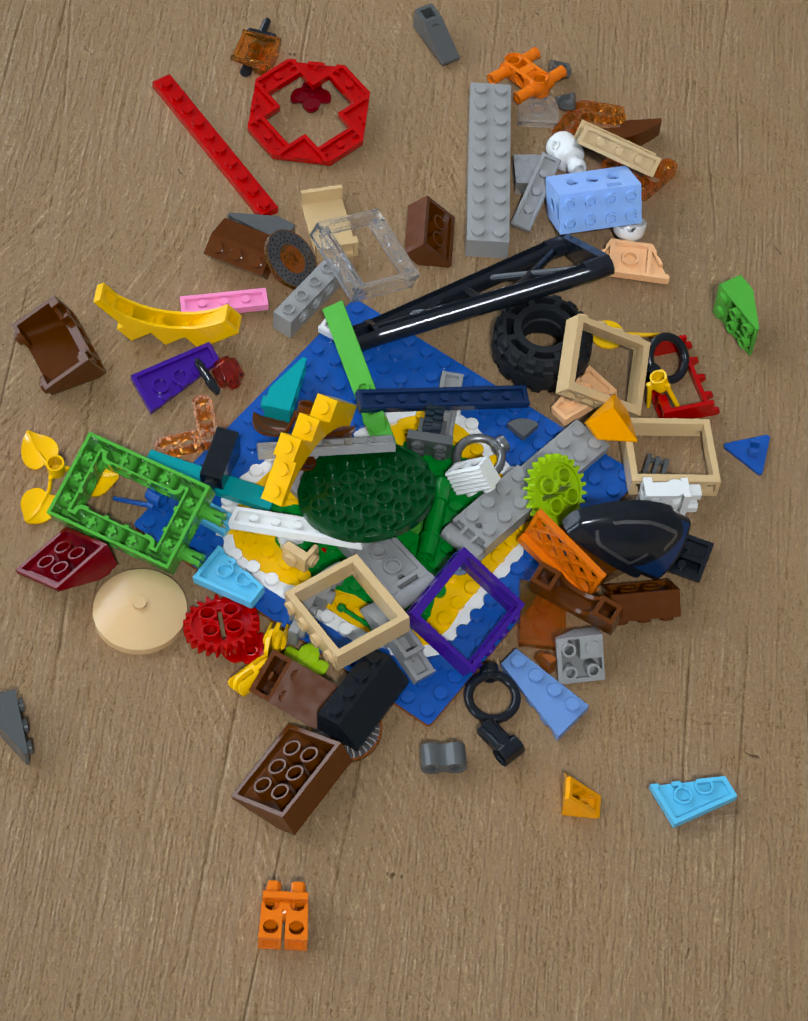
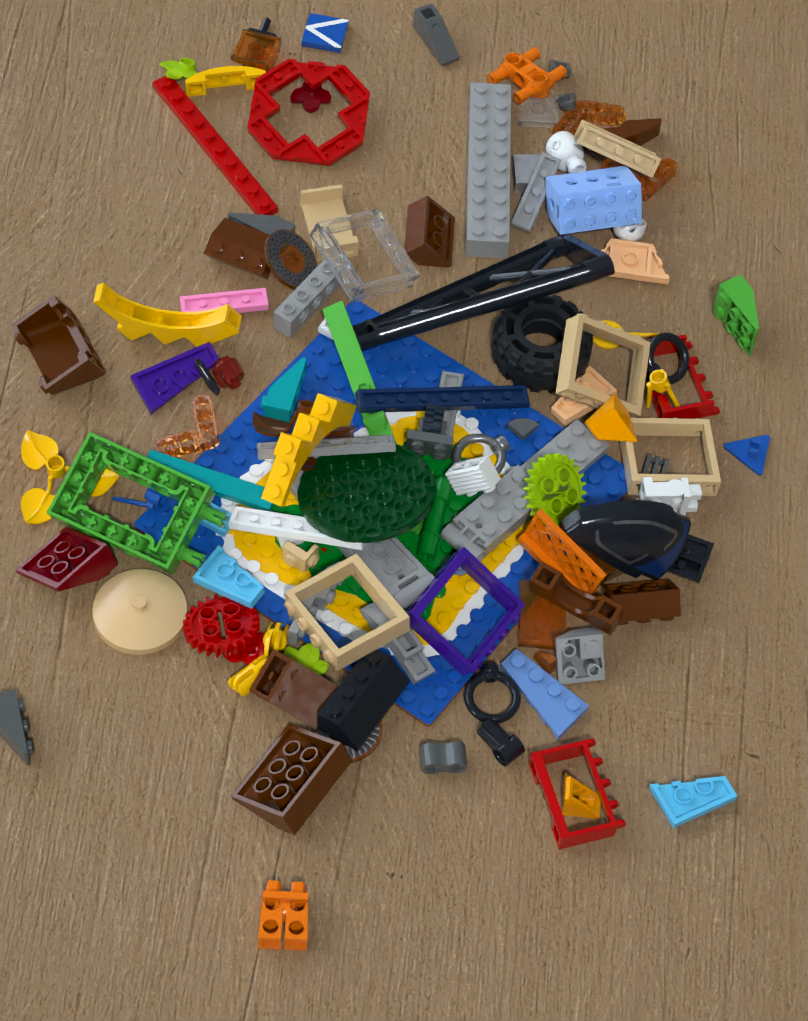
black slope [200,427,241,490] -> none
green hinge [337,603,372,631] -> none
none -> lime plate [159,58,197,80]
none -> yellow slope [185,66,266,97]
none -> blue tile [301,13,349,53]
none -> red hinge [529,738,626,850]

